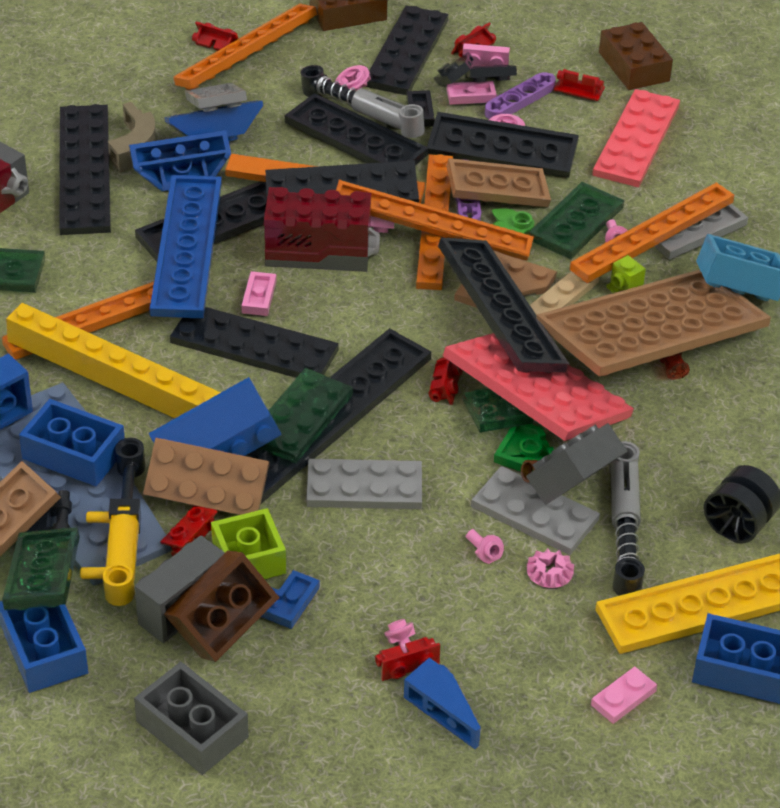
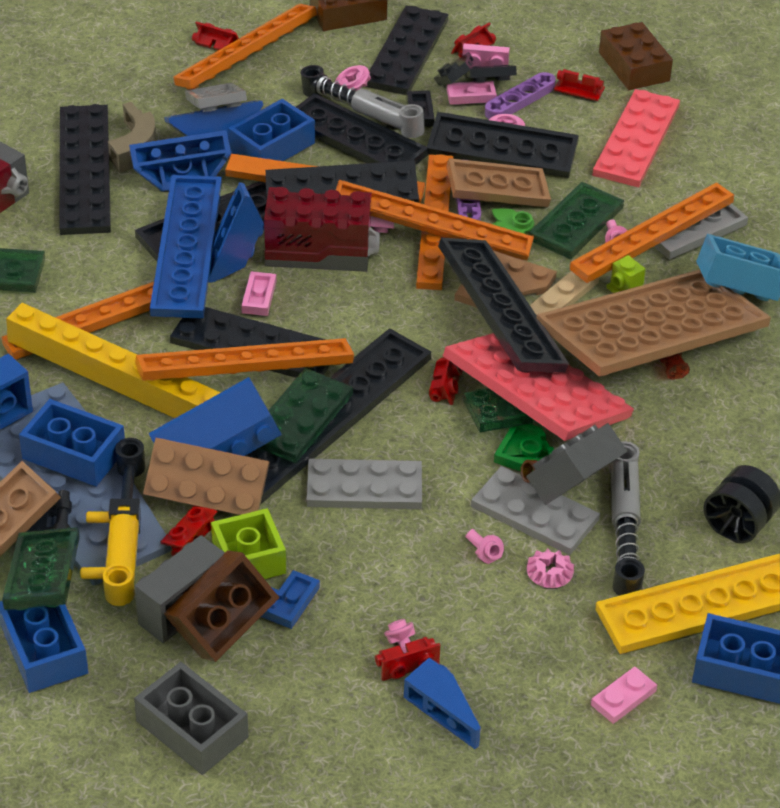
none -> orange plate [135,338,354,381]
none -> blue wedge [209,182,264,283]
none -> blue brick [228,99,315,161]

